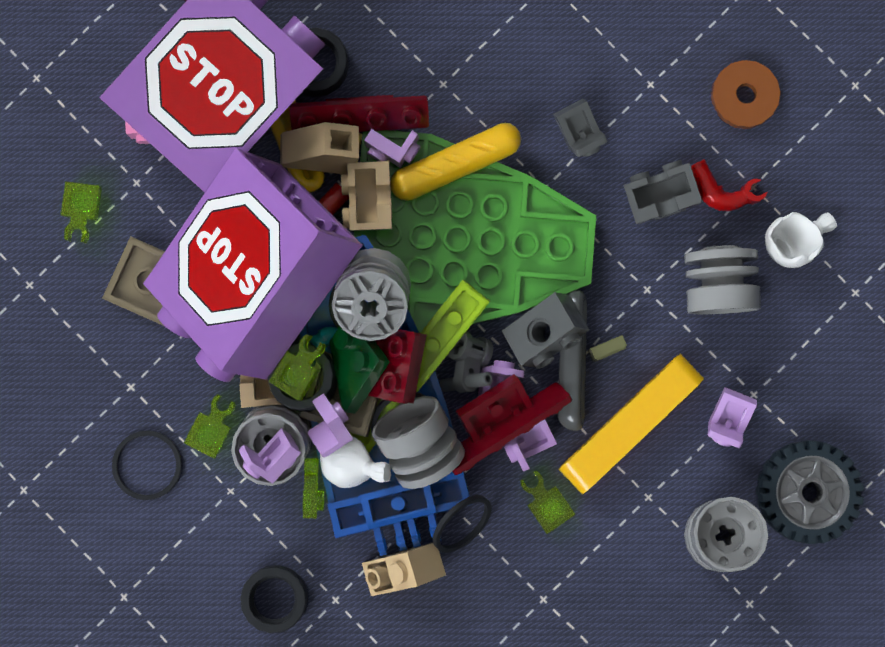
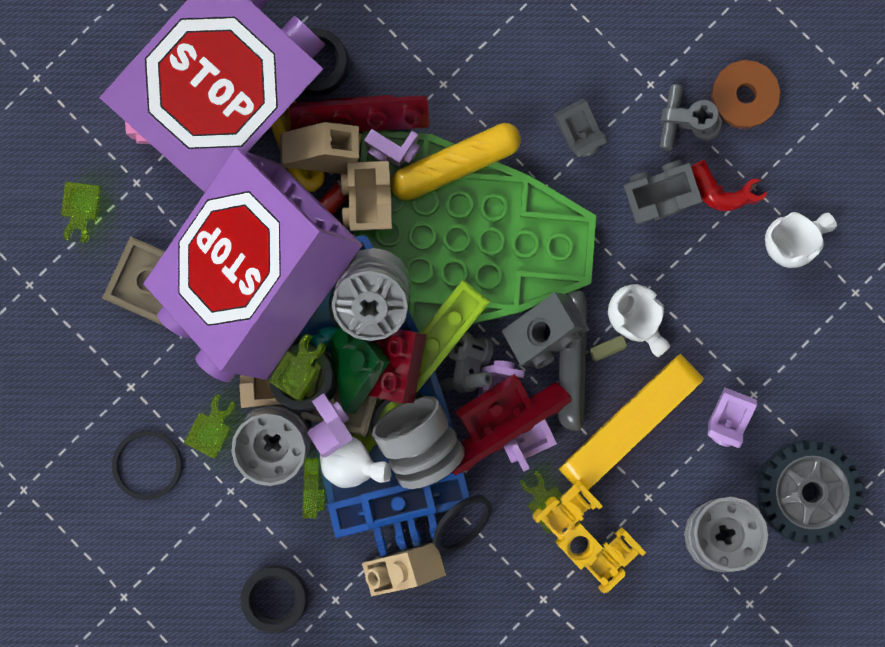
lavender bracket [239,428,301,484] -> none
light grey wheel [684,245,761,315] -> none
none -> yellow piece [533,480,646,593]
none -> white hair [608,284,670,357]
none -> dark grey piece [659,84,723,151]

